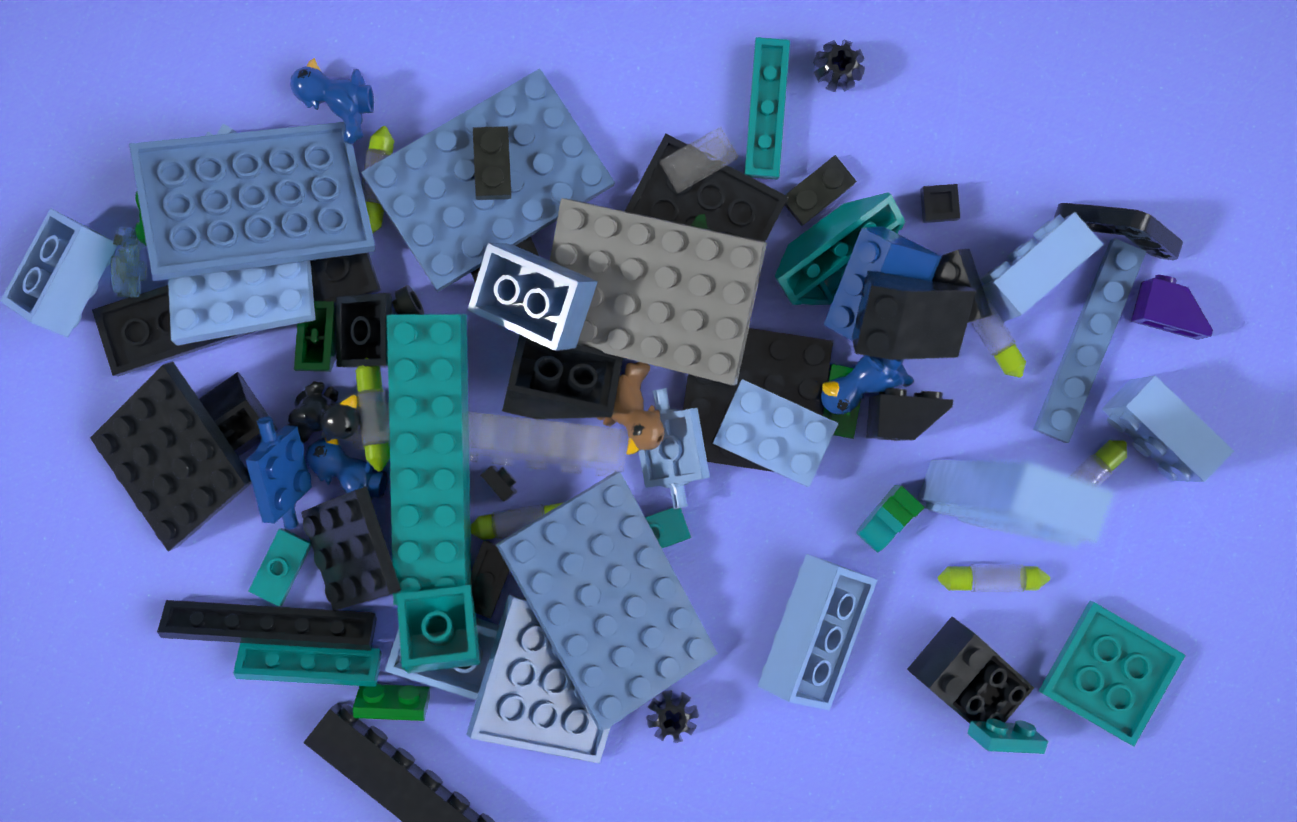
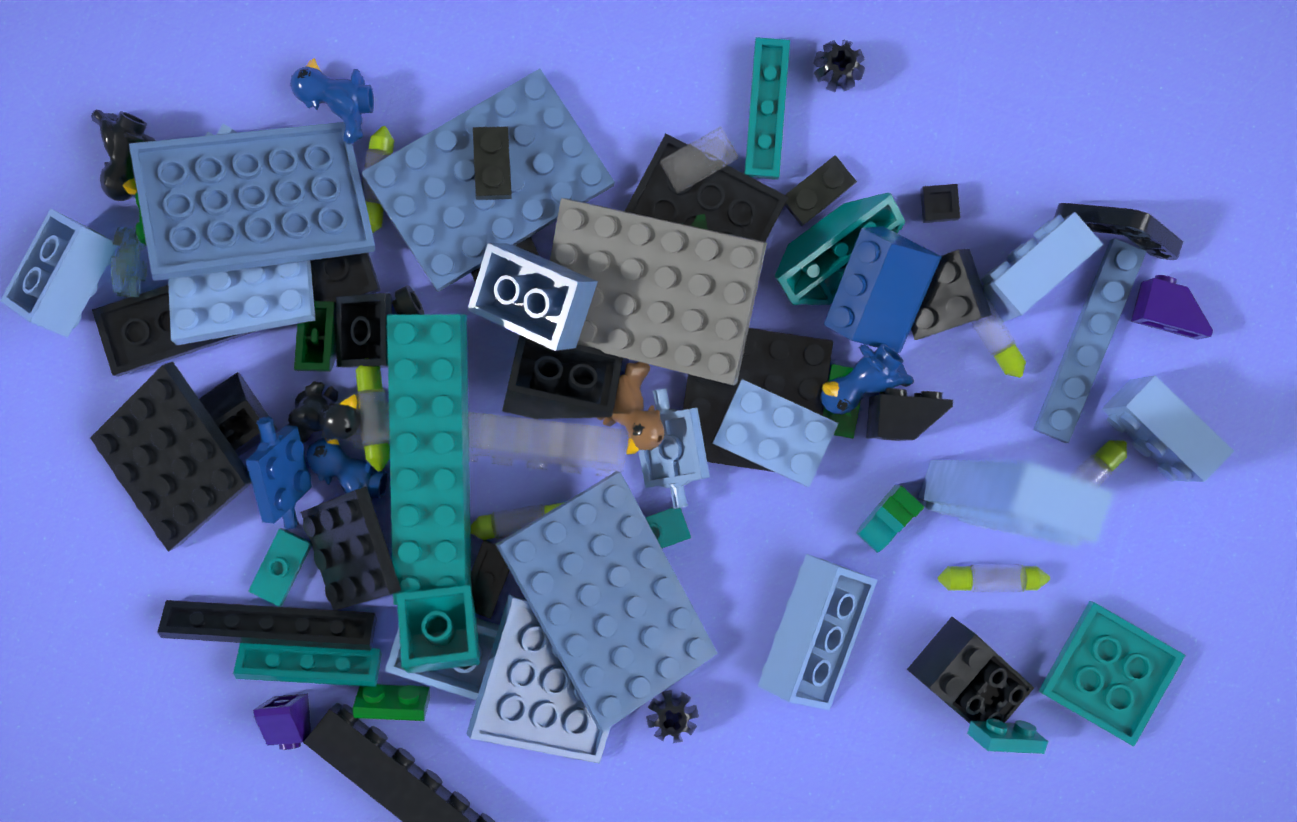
black plate [481,466,517,502] -> none
black slope [852,271,976,360] -> none
none -> black animal [91,109,156,201]
none -> dark purple slope [253,693,311,750]

